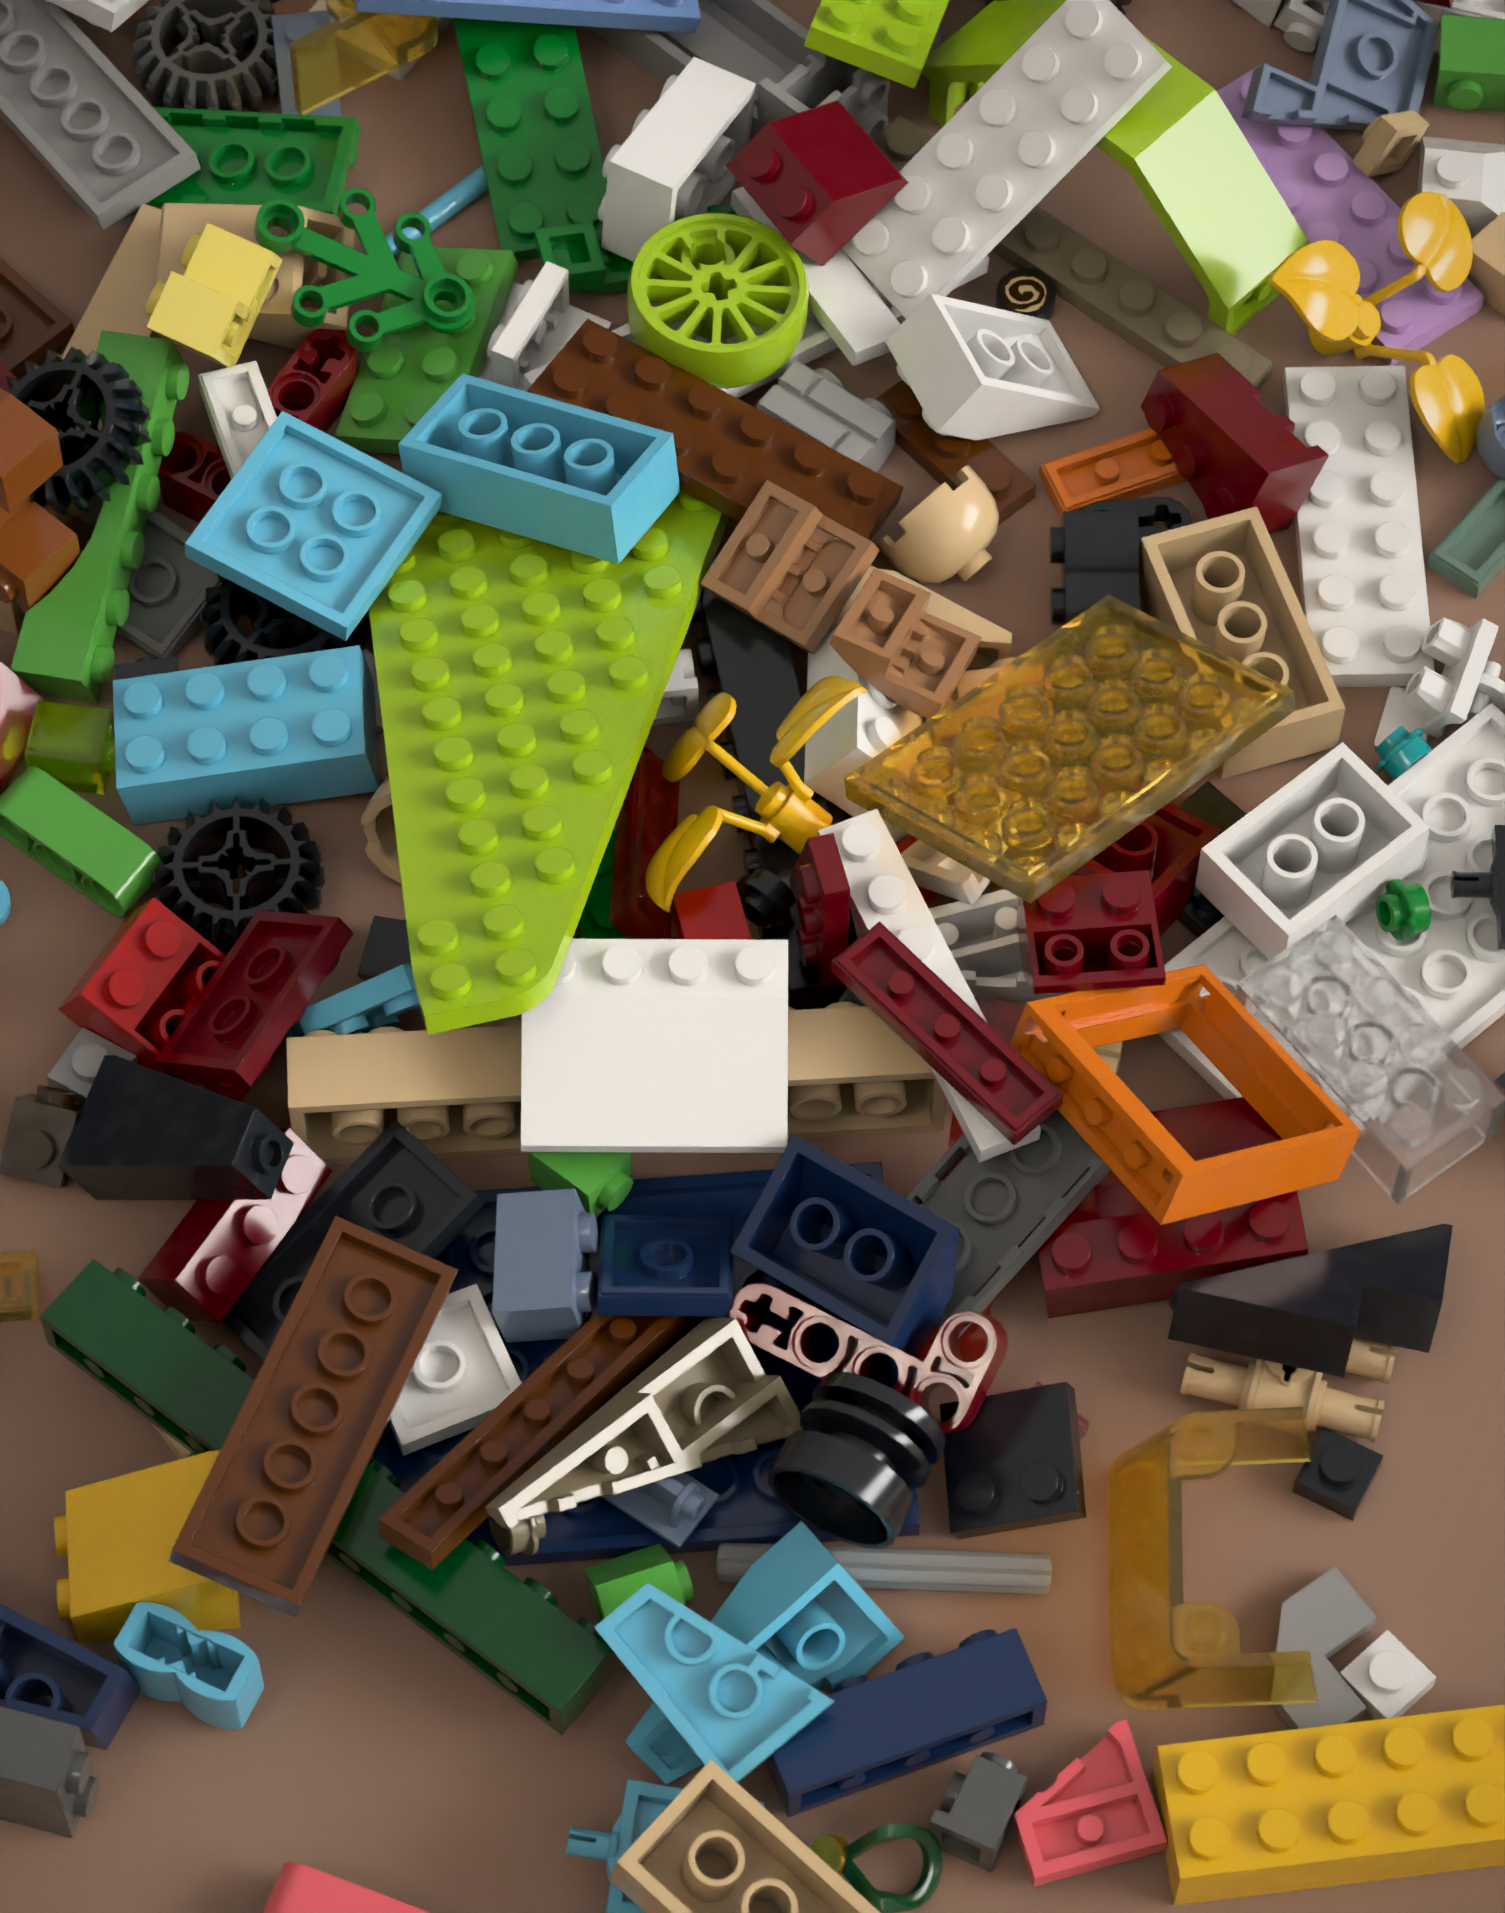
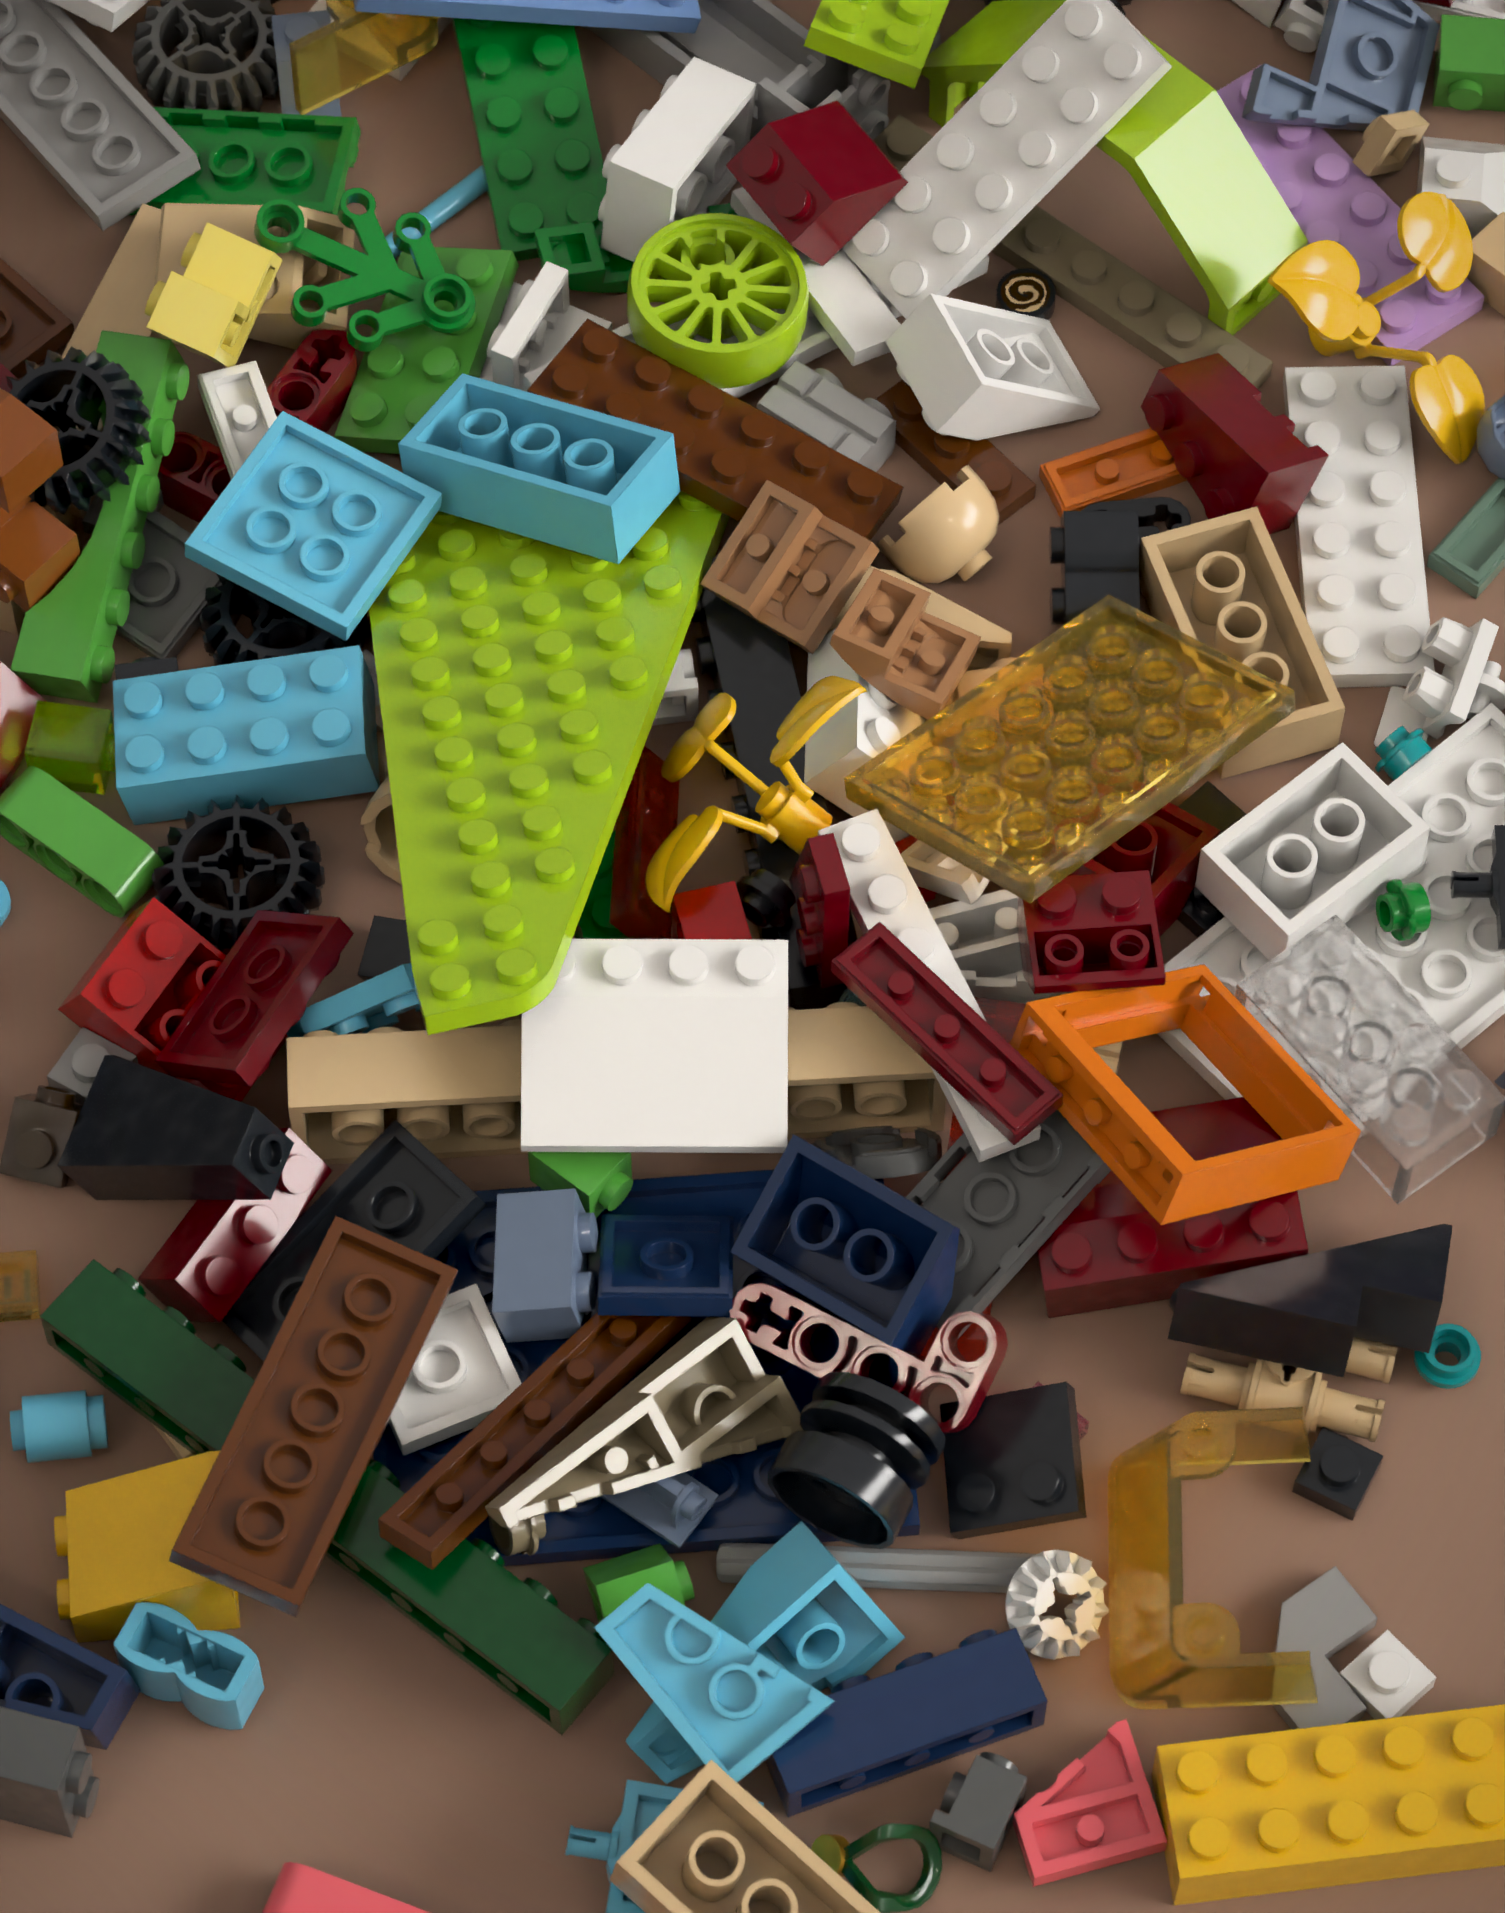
none -> medium azure brick [10,1390,108,1463]
none -> dark grey tile [813,1126,942,1179]
none -> white gear [1005,1550,1110,1660]
none -> teal plate [1414,1323,1481,1389]

